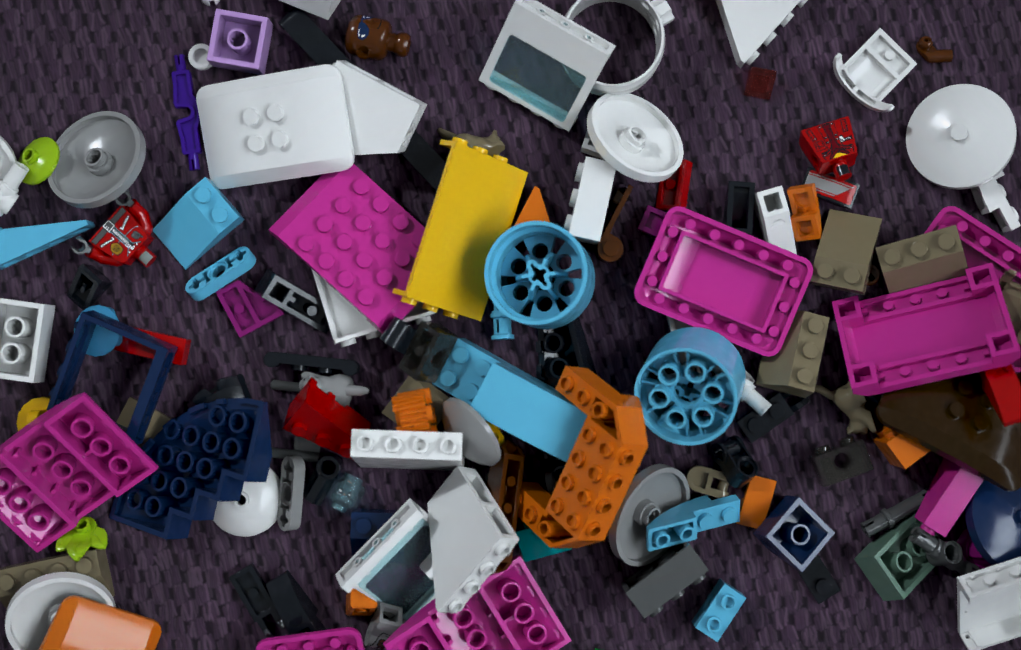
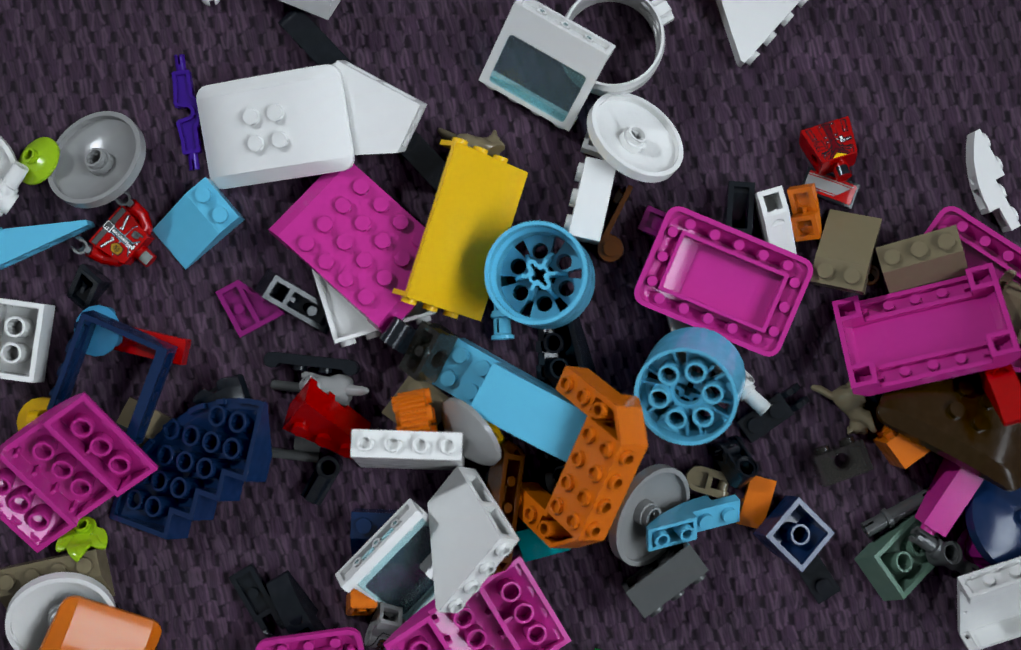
medium azure beam [185,246,256,301] -> none
white tile [188,44,212,71] -> none
lavender brick [207,8,273,75] -> none
white dish [213,467,280,537] -> none
light grey beam [277,456,305,531] -> none
clear light blue head [327,473,366,513] -> none
reddish brown piece [345,14,411,61] -> none
orange slope [514,186,550,226] -> none
red slope [655,159,693,211] -> none
medium azure brick [691,579,746,642] -> none
clear red slope [744,67,777,100] -> none
dark tan slope [755,311,830,398] -> none
white piece [833,28,917,112] -> none
white dish [906,84,1017,189] -> none
reddish brown arm [916,36,953,63] -> none

